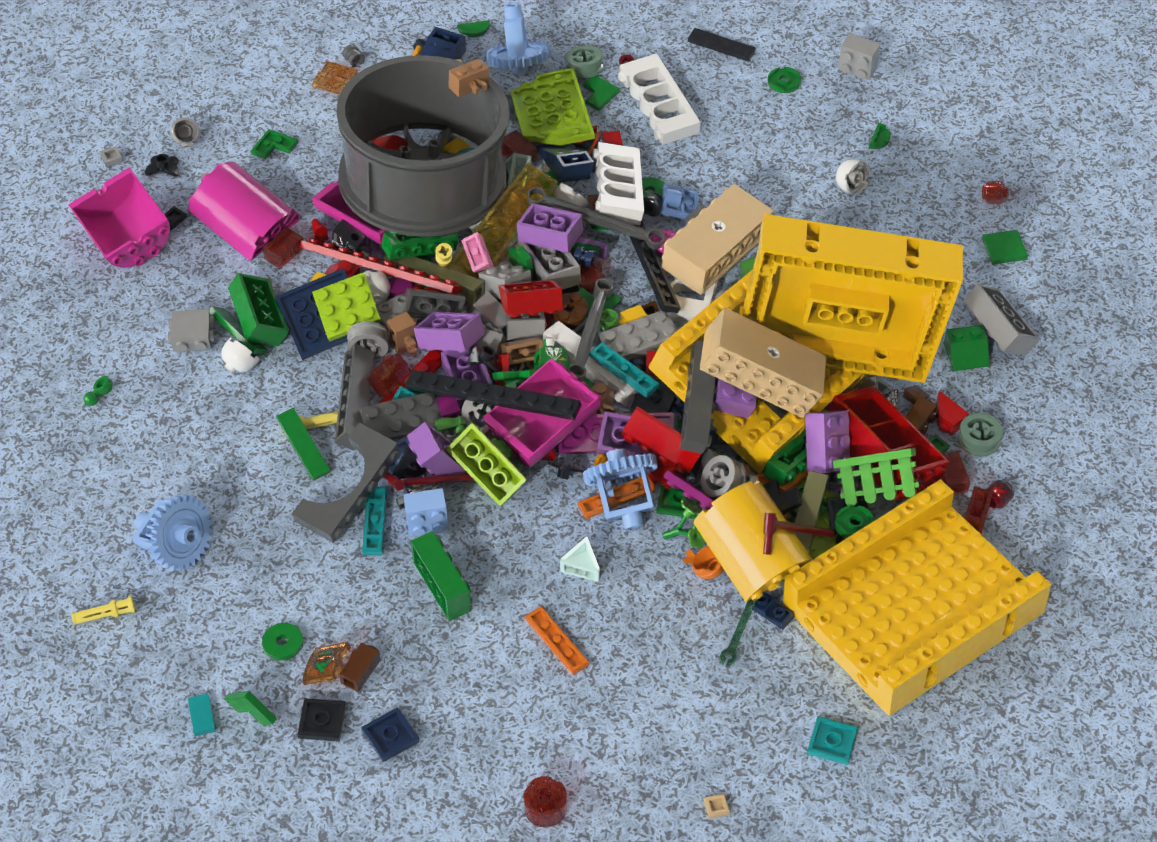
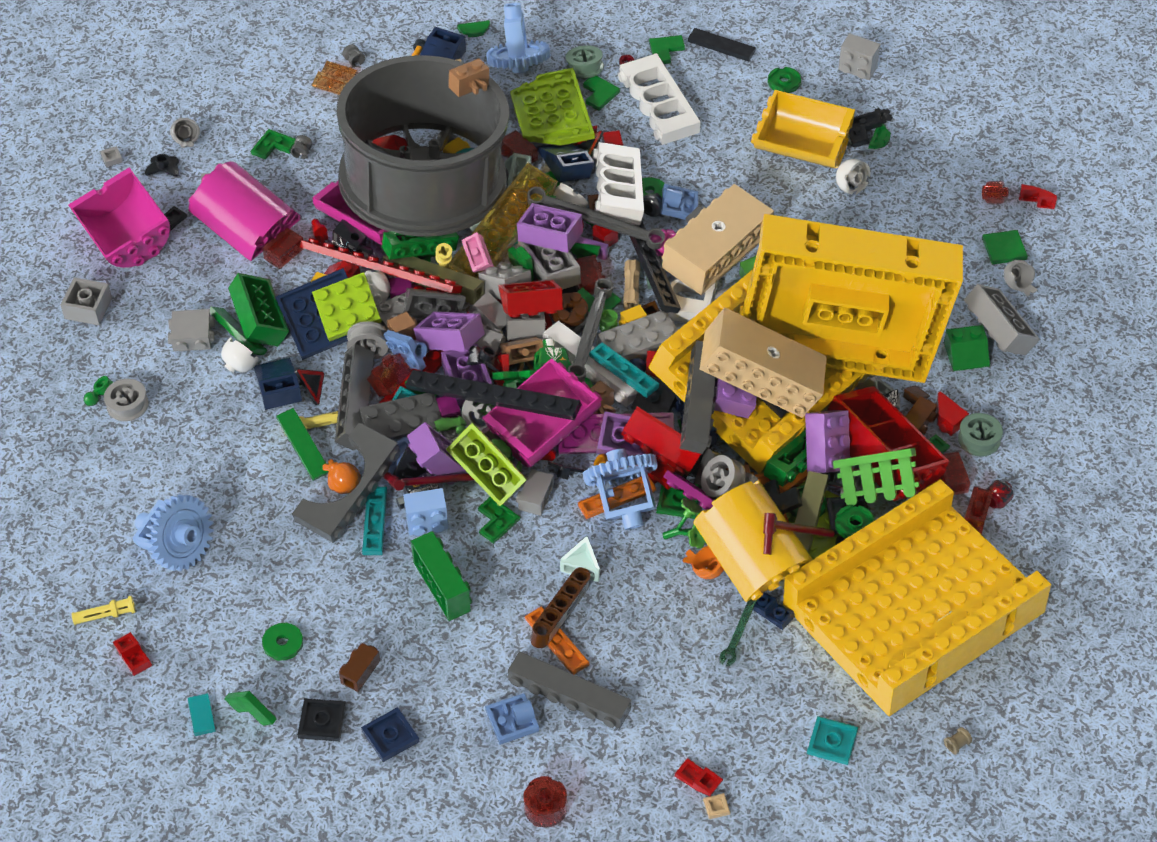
clear orange slope [302,641,351,685] -> none
dark blue wheel [573,246,597,268] -> none
none -> light grey brick [60,277,112,325]
none -> light grey wheel [104,379,149,421]
none -> red slope [113,632,152,676]
none -> dark blue slope [253,357,302,410]
none -> dark grey wheel [291,135,312,159]
none -> piece [295,369,325,405]
none -> orange hat [323,459,361,494]
none -> medium blue plate [383,330,427,371]
none -> green tile [478,497,520,544]
none -> medium blue plate [485,693,539,745]
none -> dark grey brick [508,651,631,729]
none -> light grey brick [516,469,554,516]
none -> reddish brown beam [530,567,591,648]
none -> red brick [593,225,618,248]
none -> tan axle [623,259,640,310]
none -> green tile [649,35,685,64]
none -> red slope [674,758,723,796]
none -> yellow cylinder [751,90,855,169]
none -> black tile [848,110,882,147]
none -> black plant [875,108,893,124]
none -> dark tan bush [944,727,972,755]
none -> light grey hat [1004,260,1037,297]
none -> red slope [1019,184,1057,209]

